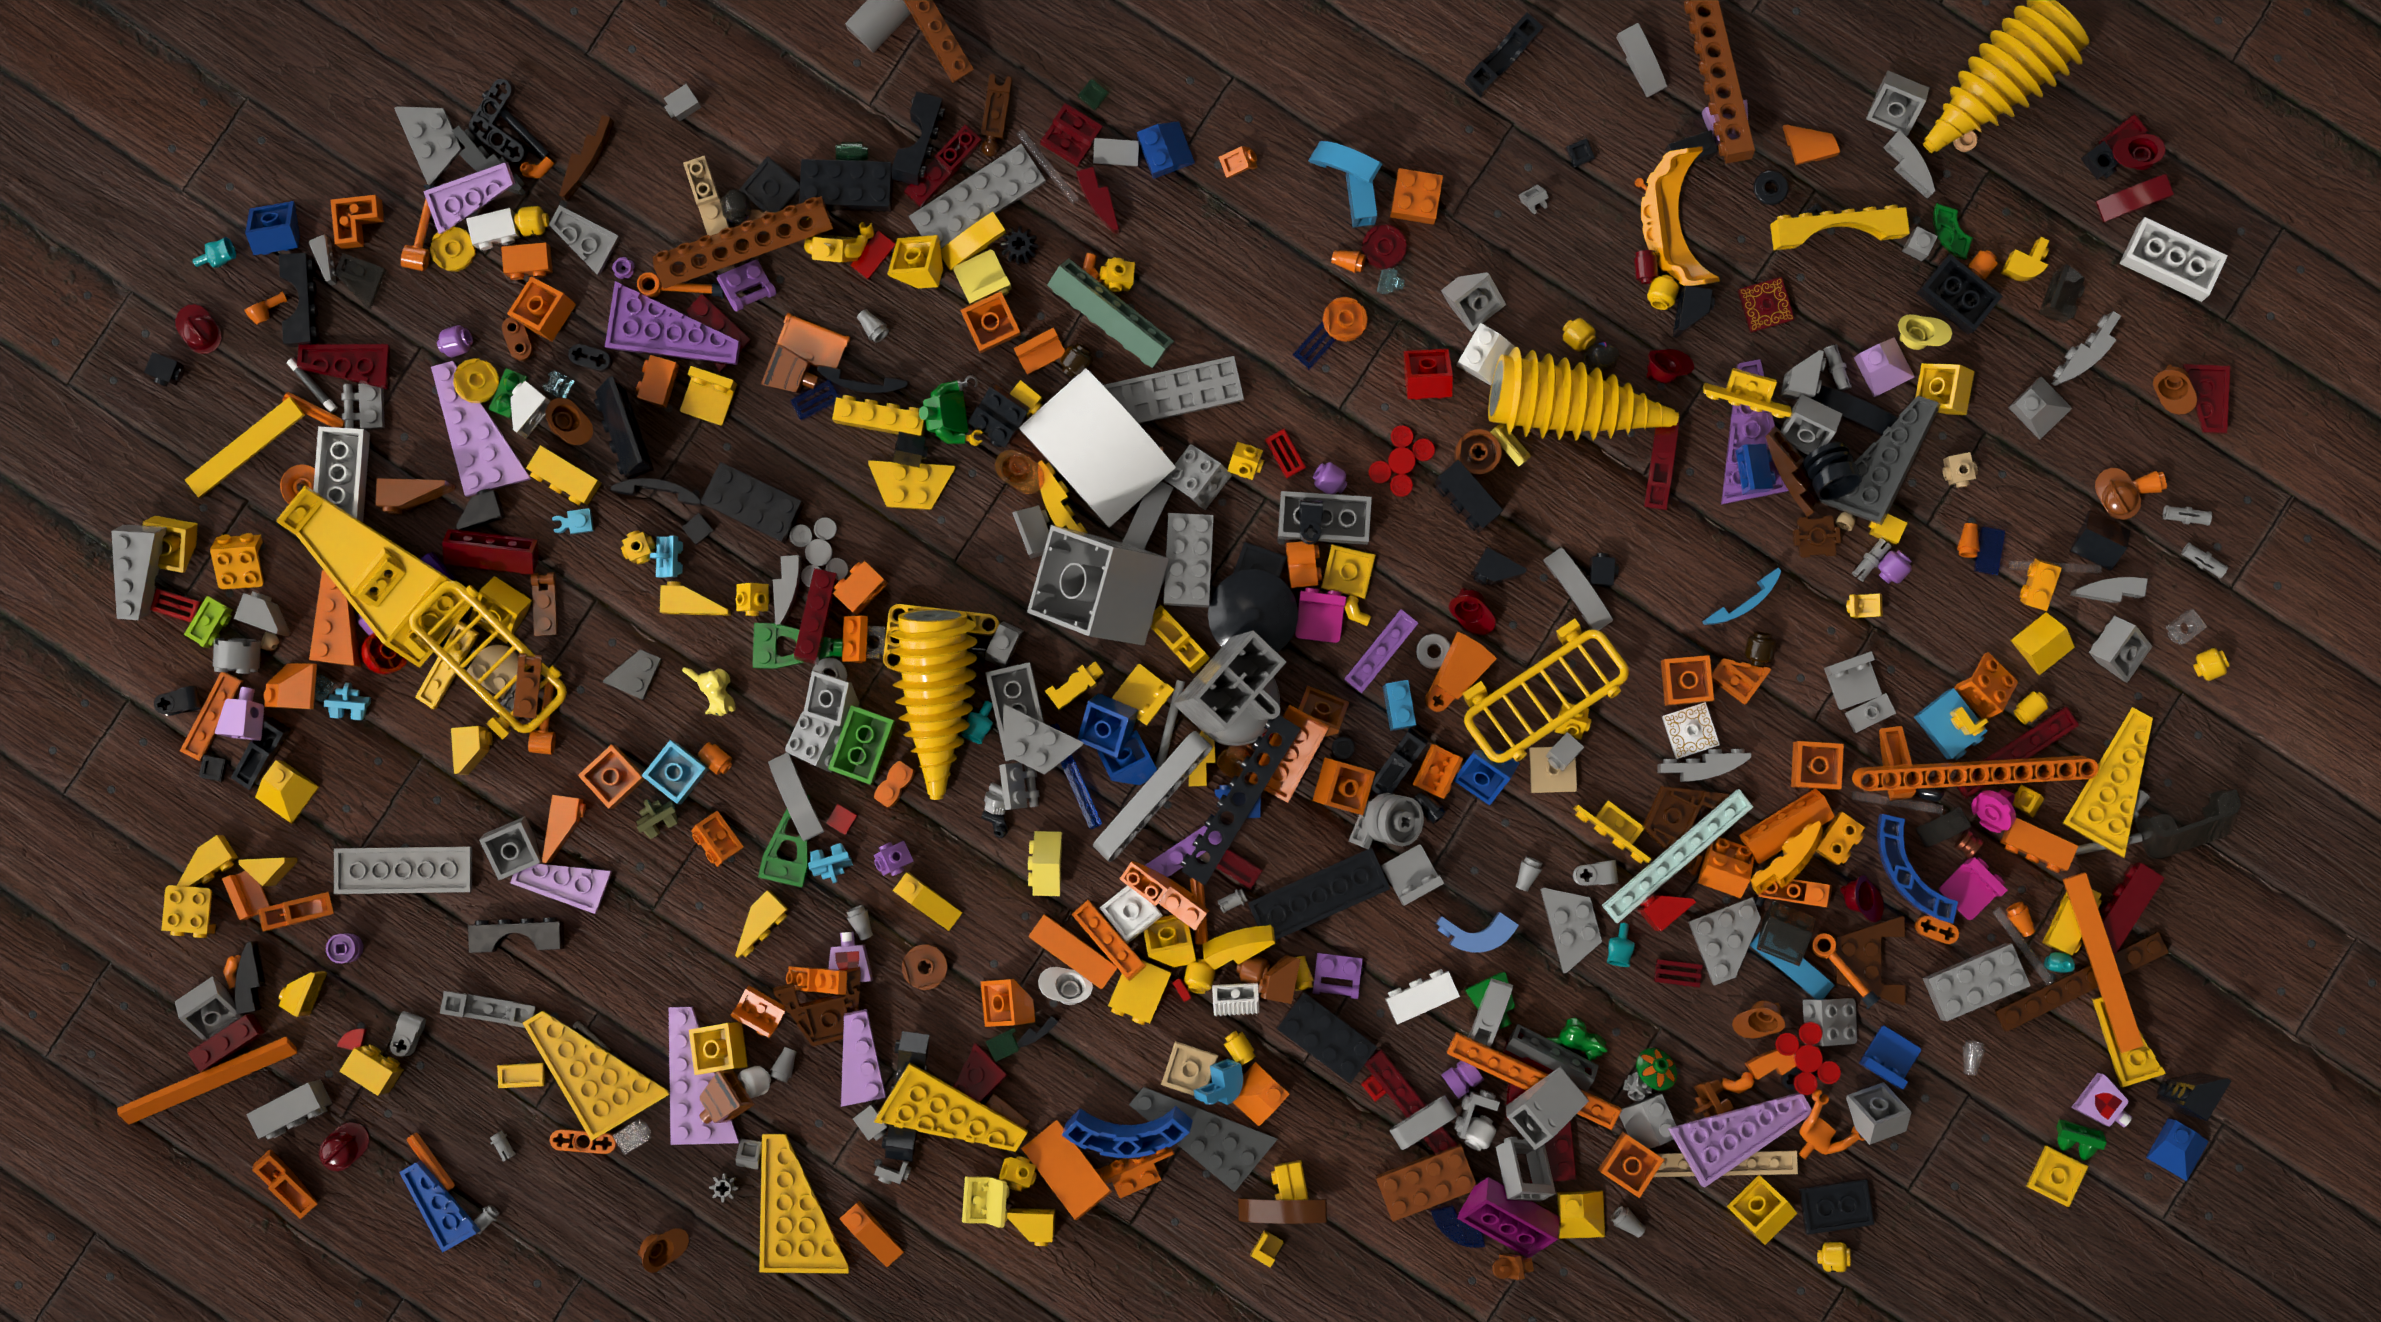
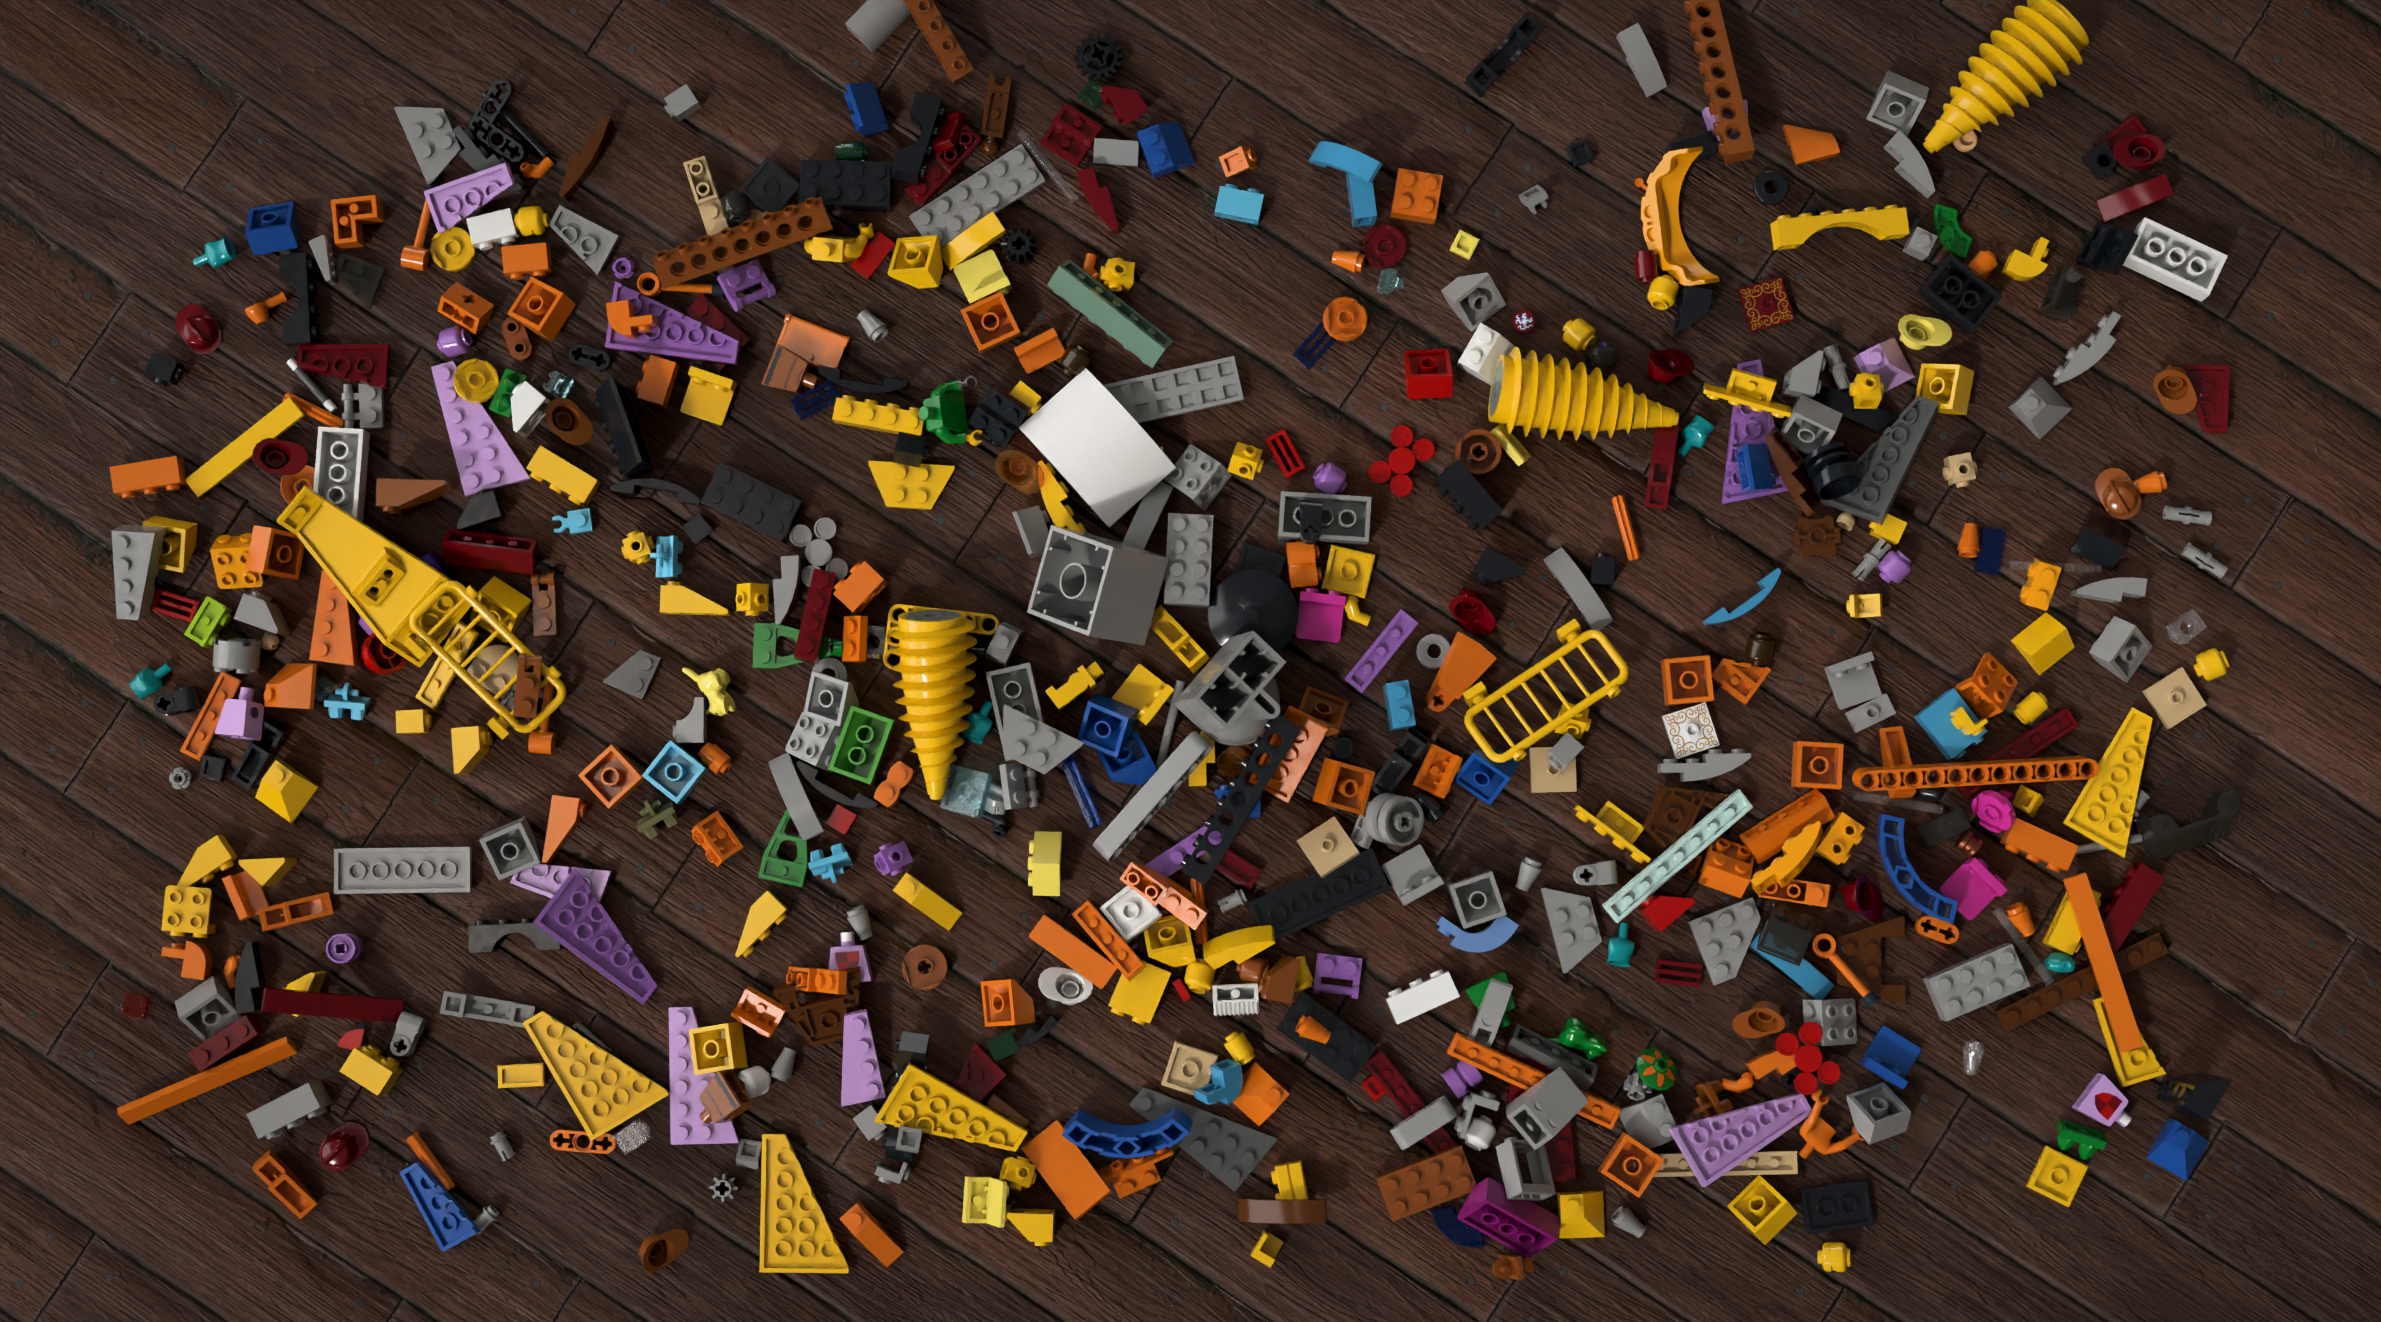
none -> orange brick [109,456,187,499]
none -> clear red tile [121,993,150,1020]
none -> teal piece [129,663,172,701]
none -> orange brick [161,940,213,980]
none -> light grey plate [169,767,192,790]
none -> orange brick [245,525,305,580]
none -> dark red piece [252,438,308,475]
none -> dark red tile [261,987,404,1023]
none -> yellow brick [396,709,432,734]
none -> orange brick [437,282,494,334]
none -> medium lavender wing [533,868,657,1004]
none -> orange brick [606,300,659,340]
none -> light grey arch [673,697,707,744]
none -> black slope [797,760,880,808]
none -> blue slope [843,82,889,137]
none -> light grey plate [895,1126,922,1154]
none -> dark red tile [933,110,966,152]
none -> clear light blue plate [940,764,993,819]
none -> black gear [1074,33,1123,82]
none -> dark red slope [1099,85,1149,125]
none -> medium azure brick [1214,184,1264,225]
none -> orange cone [1295,1015,1331,1044]
none -> tan plate [1297,816,1360,878]
none -> light grey slope [1447,870,1507,929]
none -> light yellow tile [1449,230,1480,260]
none -> dark red tile [1513,310,1535,334]
none -> orange axle [1612,495,1640,561]
none -> teal piece [1677,415,1715,457]
none -> yellow brick [1849,372,1884,409]
none -> black slope [2075,223,2138,275]
none -> tan plate [2142,667,2207,729]

